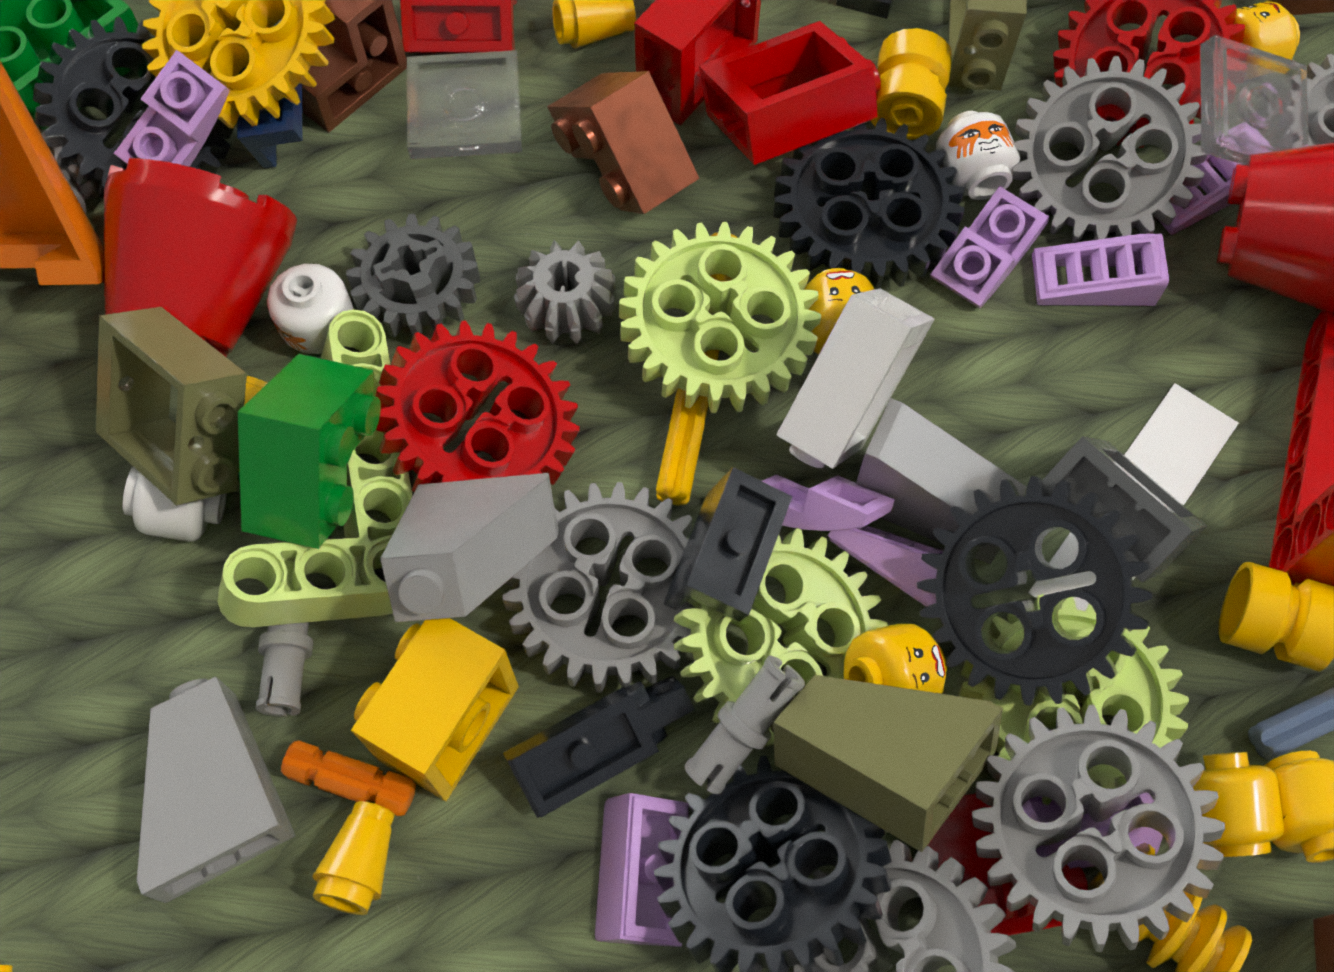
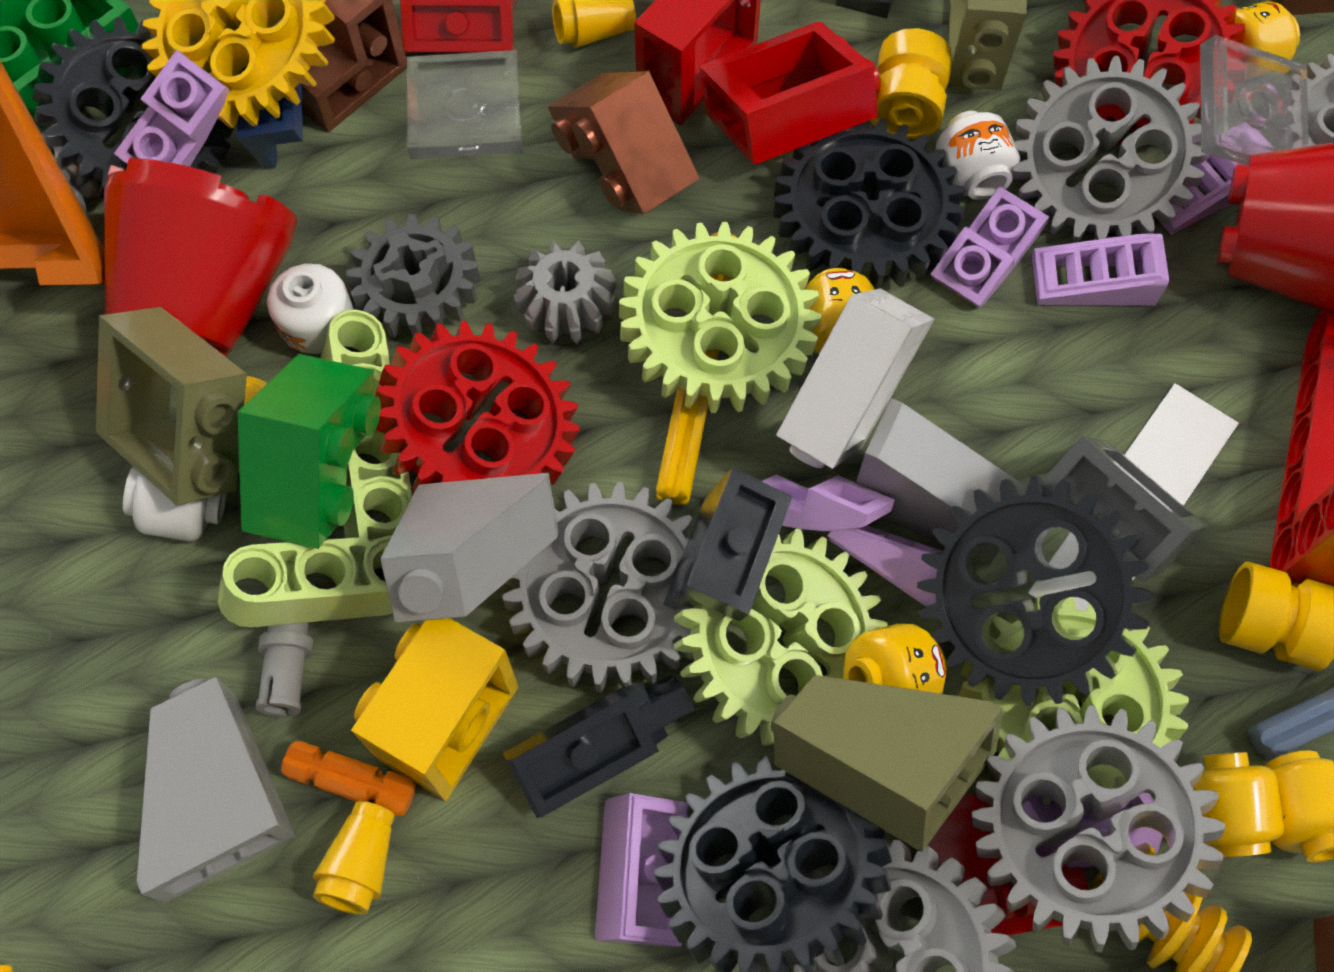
light grey pin [684,656,805,794] -> none

